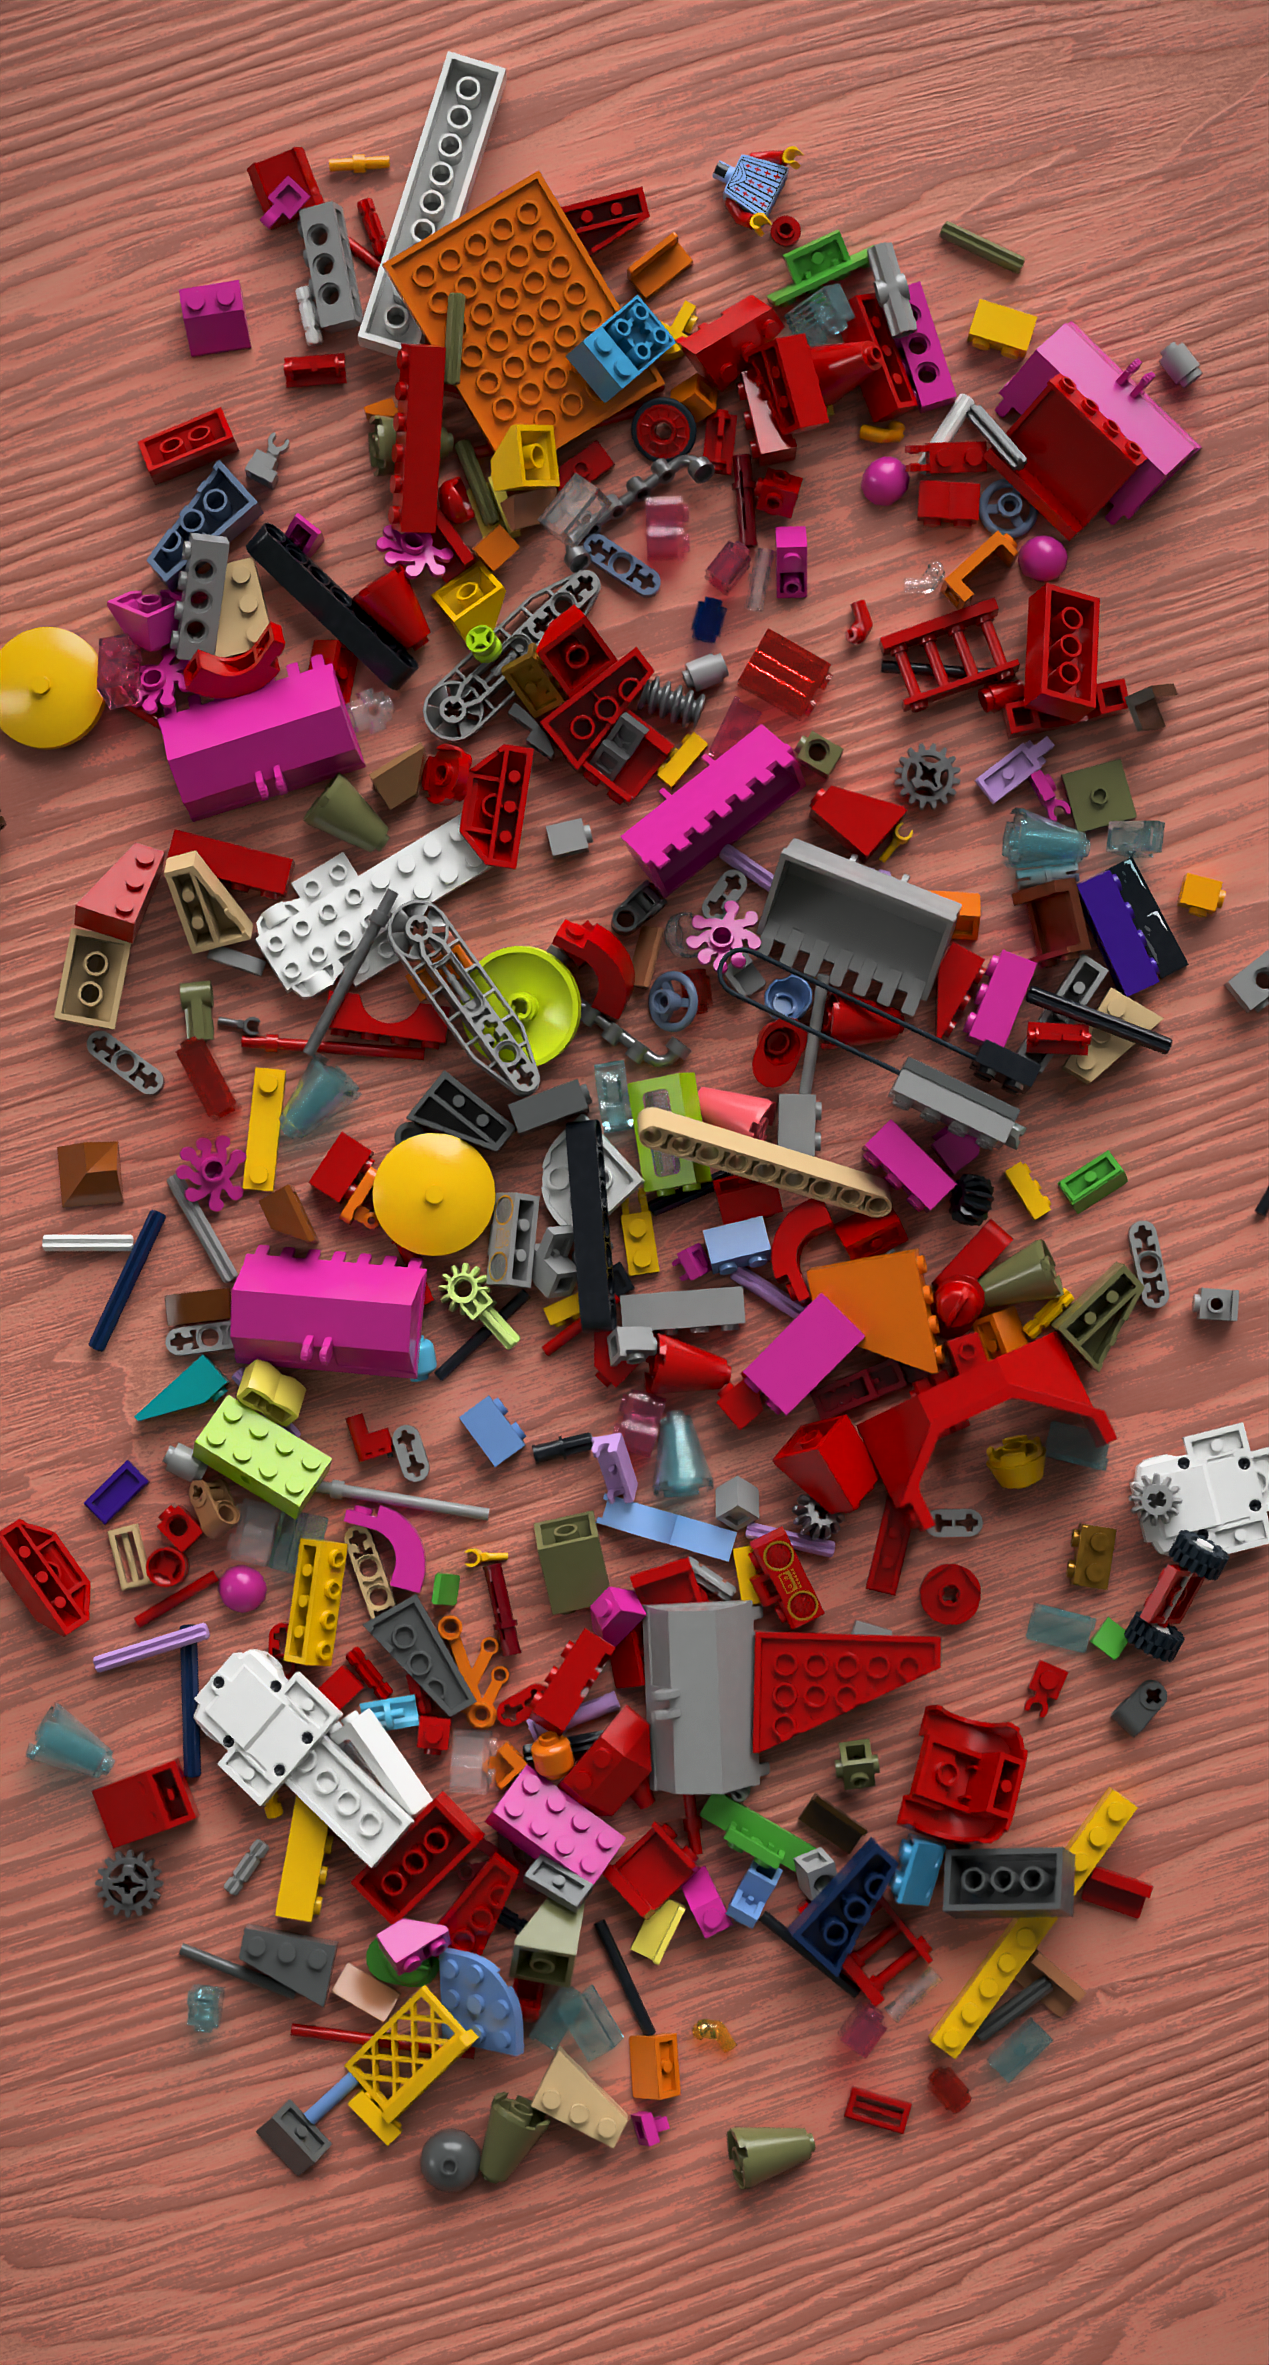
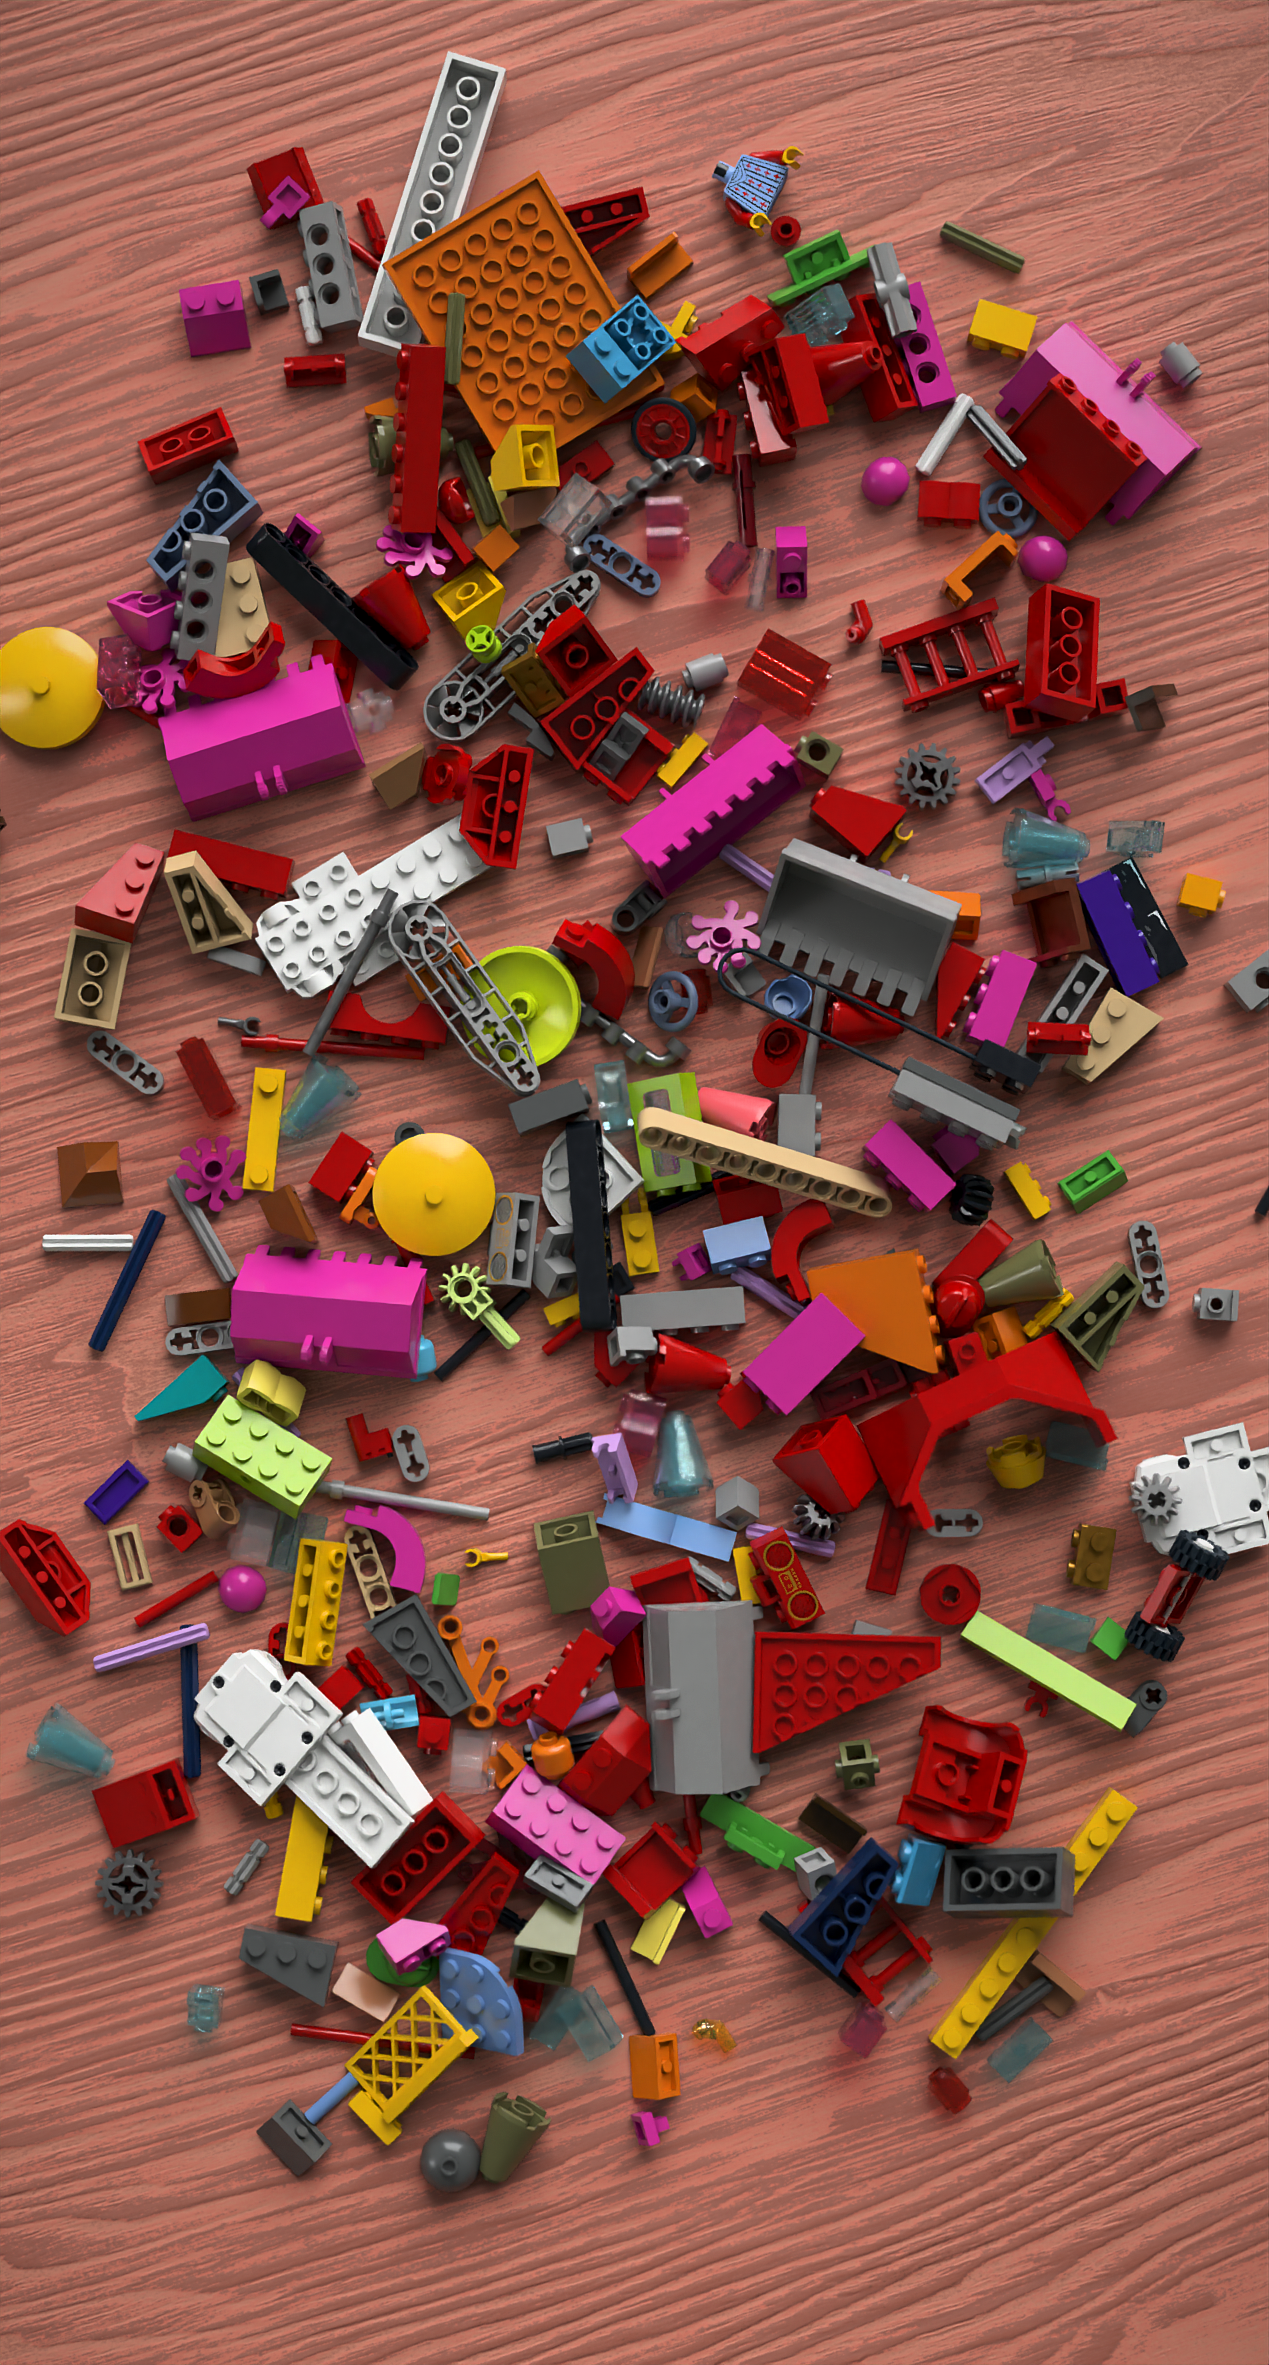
red wheel [146,1546,190,1587] -> none
dark grey bar [179,1943,296,2000] -> none
olive piece [180,980,214,1042] -> none
light grey piece [245,432,290,490] -> none
olive cone [303,772,390,853] -> none
light orange bar [329,154,390,173] -> none
dark grey wedge [406,1070,517,1153] -> none
medium blue brick [459,1396,527,1467] -> none
dark red pin [483,1563,522,1657] -> none
tan wedge [531,2045,628,2148] -> none
clear blue brick [691,597,727,644] -> none
light grey beam [702,870,747,920] -> none
medium blue brick [725,1859,783,1929] -> none
olive cone [727,2127,816,2190] -> none
red brick [754,468,803,519] -> none
red panel [834,1207,908,1260] -> none
red tile [844,2086,912,2135] -> none
light orange arm [859,421,905,443] -> none
clear arm [904,561,945,594] -> none
red hinge [905,441,987,474] -> none
black axle [1026,986,1172,1054] -> none
olive plate [1061,759,1137,834] -> none
red panel [1081,1865,1153,1918] -> none
none -> dark grey panel [249,269,290,315]
none -> lime tile [960,1611,1137,1733]

